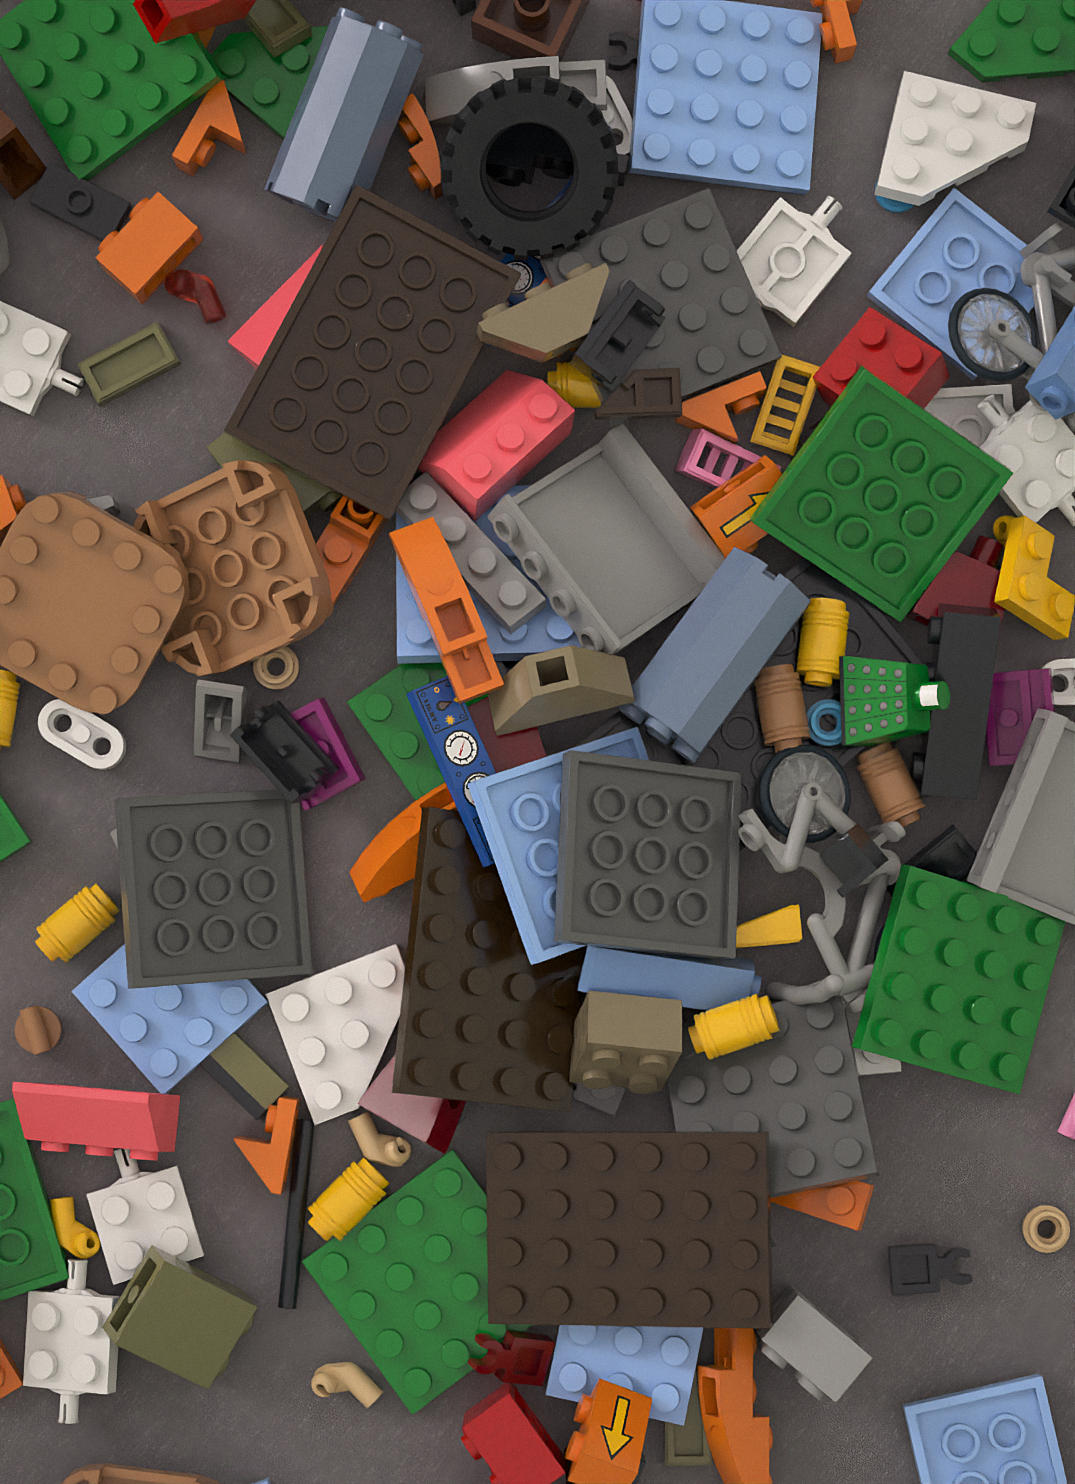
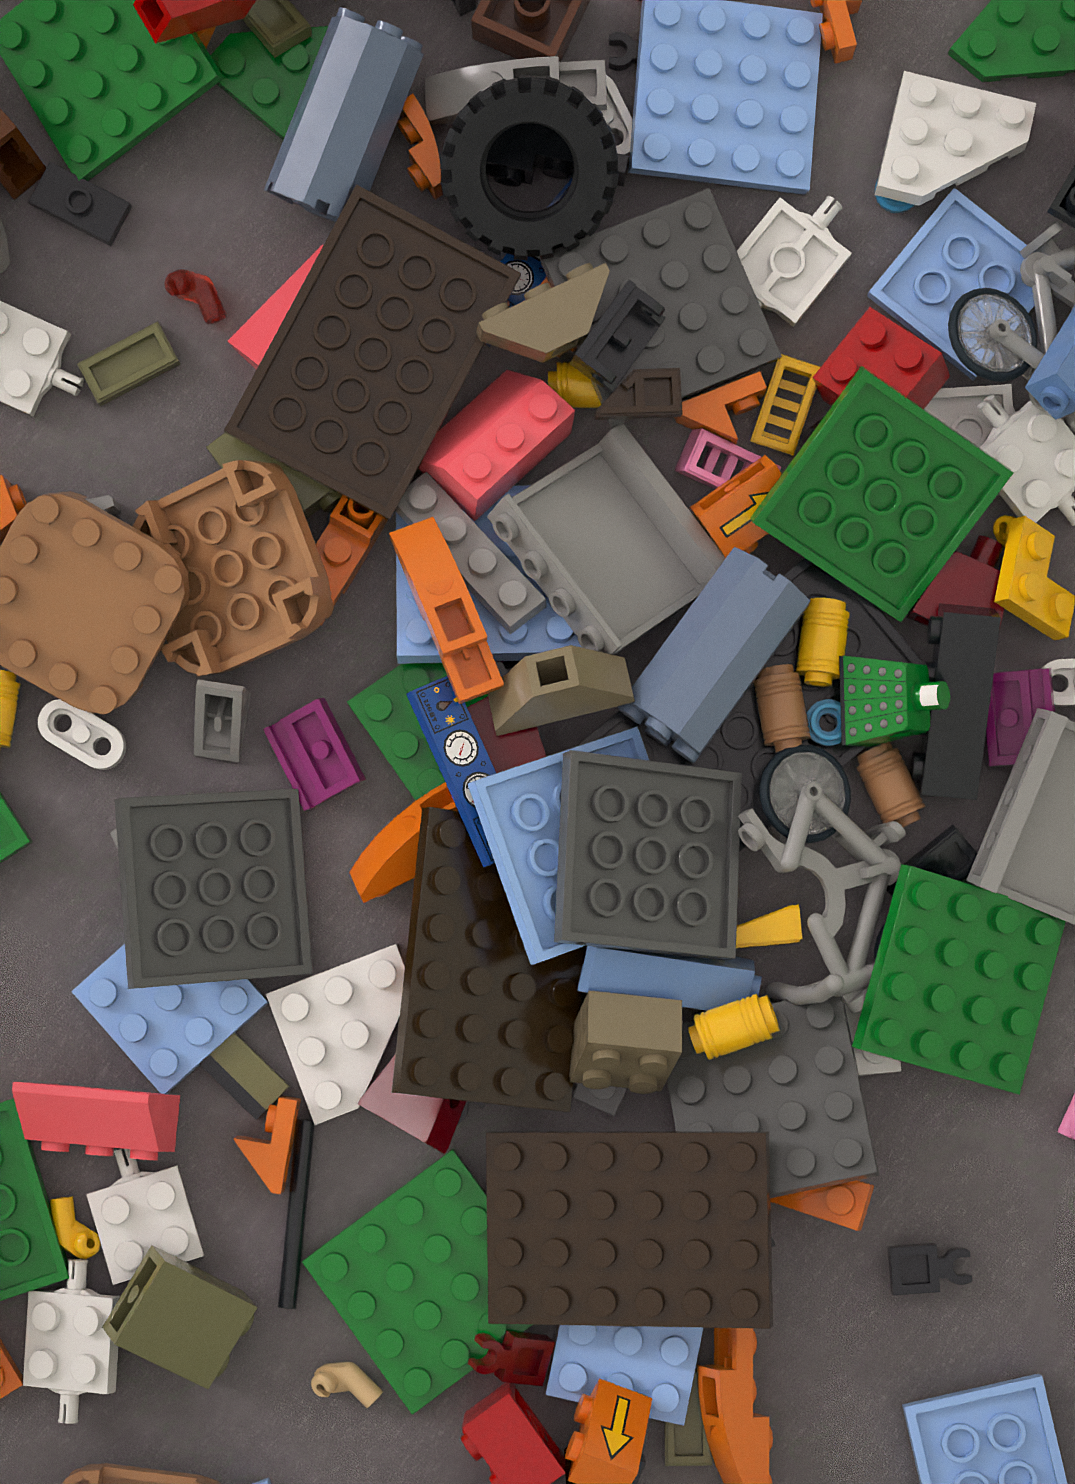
medium nougat plate [14,1005,62,1055] -> none
yellow head [35,883,120,963] -> none
orange brick [95,191,204,305] -> none
orange slope [172,80,247,177] -> none
black hinge [230,701,340,804] -> none
tan plate [253,646,300,690] -> none
yellow head [307,1157,390,1241] -> none
tan arm [348,1111,412,1167] -> none
light grey brick [755,1284,872,1403] -> none
black panel [819,824,889,898] -> none
tan plate [1022,1205,1070,1253] -> none

